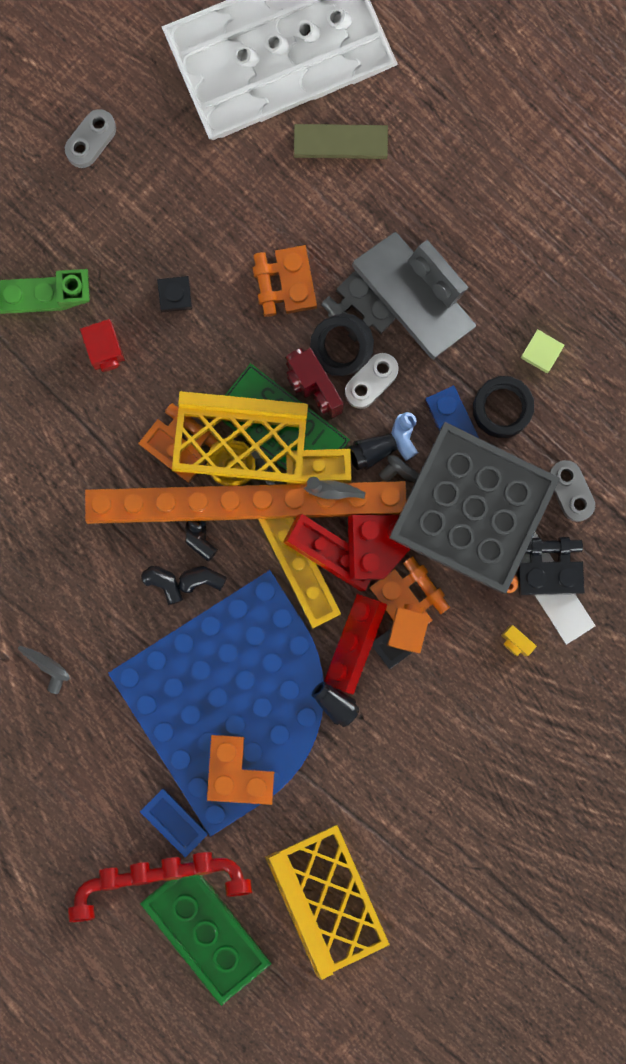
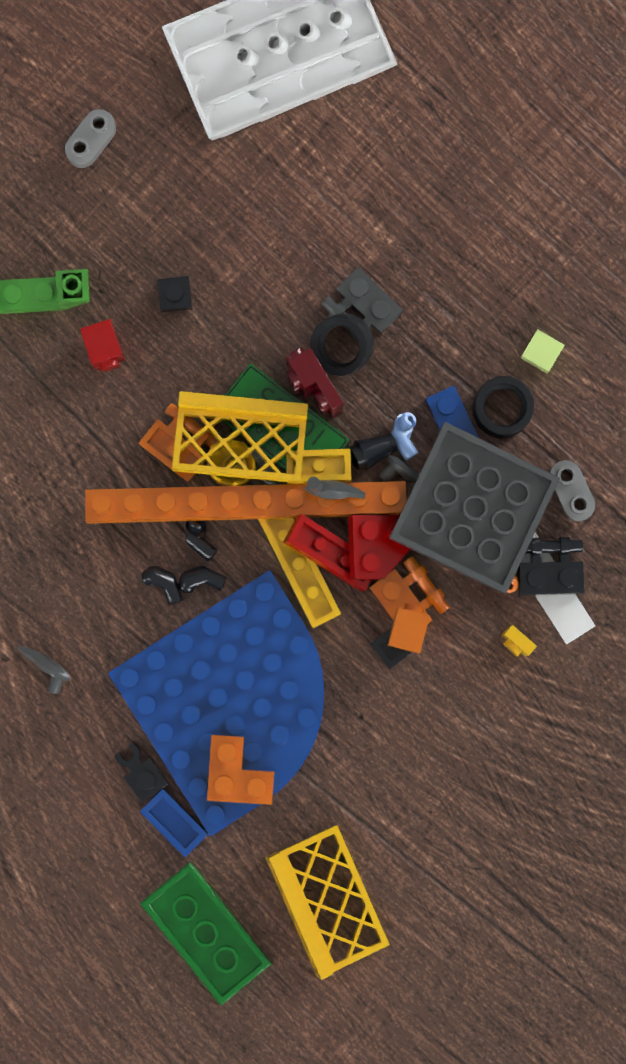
red bar [68,852,252,922] -> none
orange plate [252,245,317,317] -> none
olive tile [294,124,388,159] -> none
black cone [312,682,359,727] -> none
red plate [324,594,387,695] -> none
white plate [345,353,399,409] -> none
dark grey bracket [352,232,476,359] -> none
none -> black plate [115,743,169,803]

